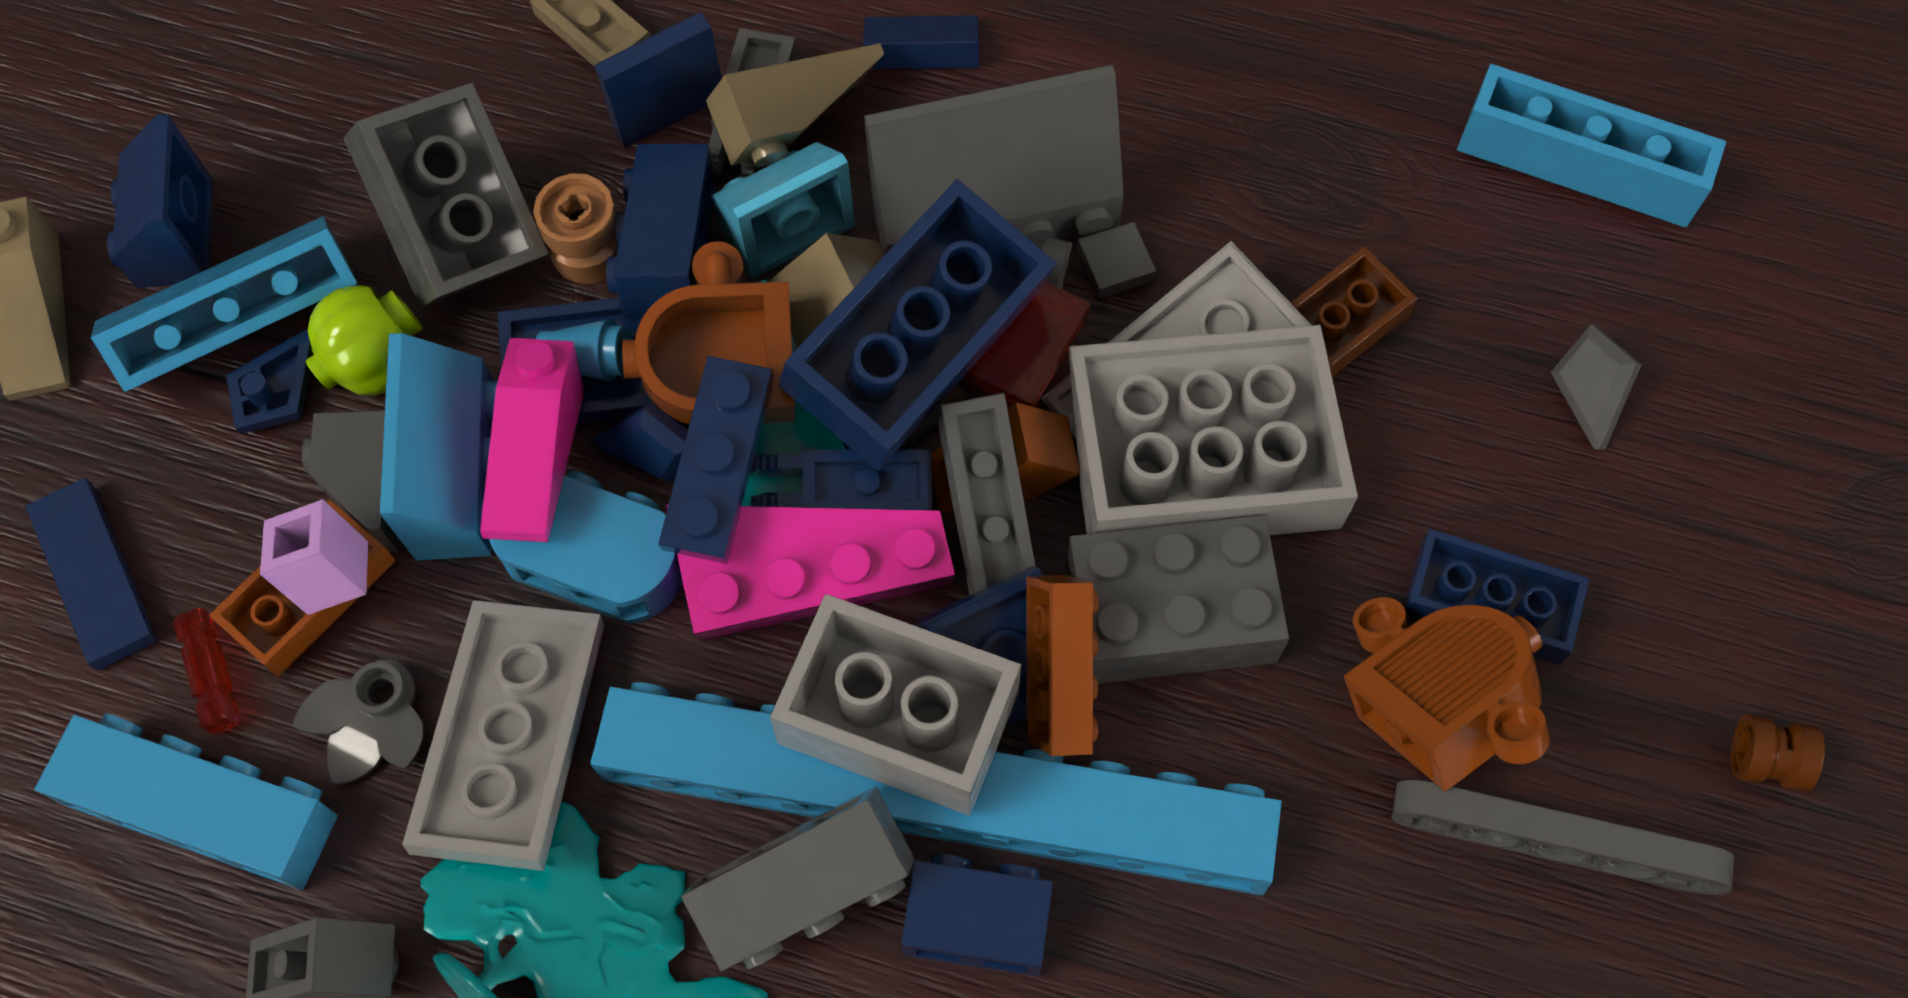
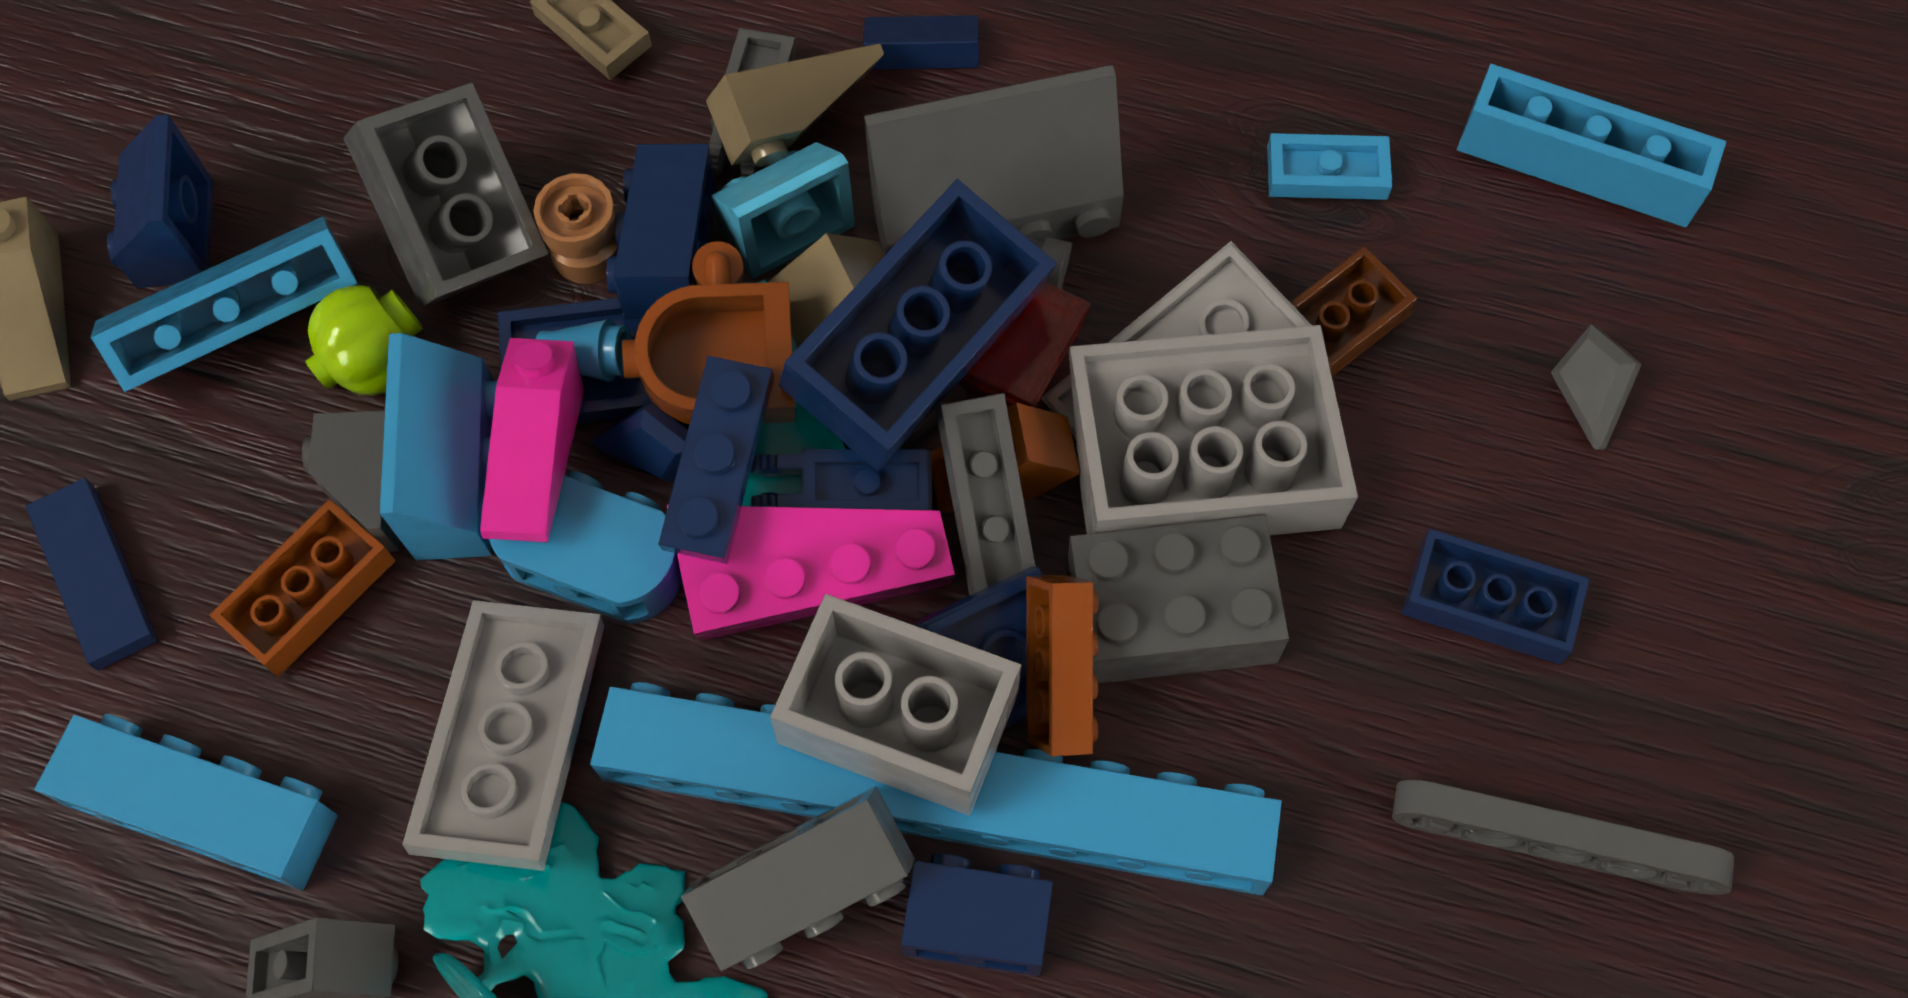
clear red axle [173,608,241,734] -> none
dark blue piece [226,329,313,434] -> none
lavender brick [260,499,368,615] -> none
dark grey plate [293,660,424,785] -> none
dark blue tile [594,12,722,148] -> none
dark grey tile [1077,222,1156,299] -> none
dark orange piece [1344,597,1550,792] -> none
reddish brown wheel [1730,713,1825,793] -> none
none -> dark azure plate [1267,133,1392,200]

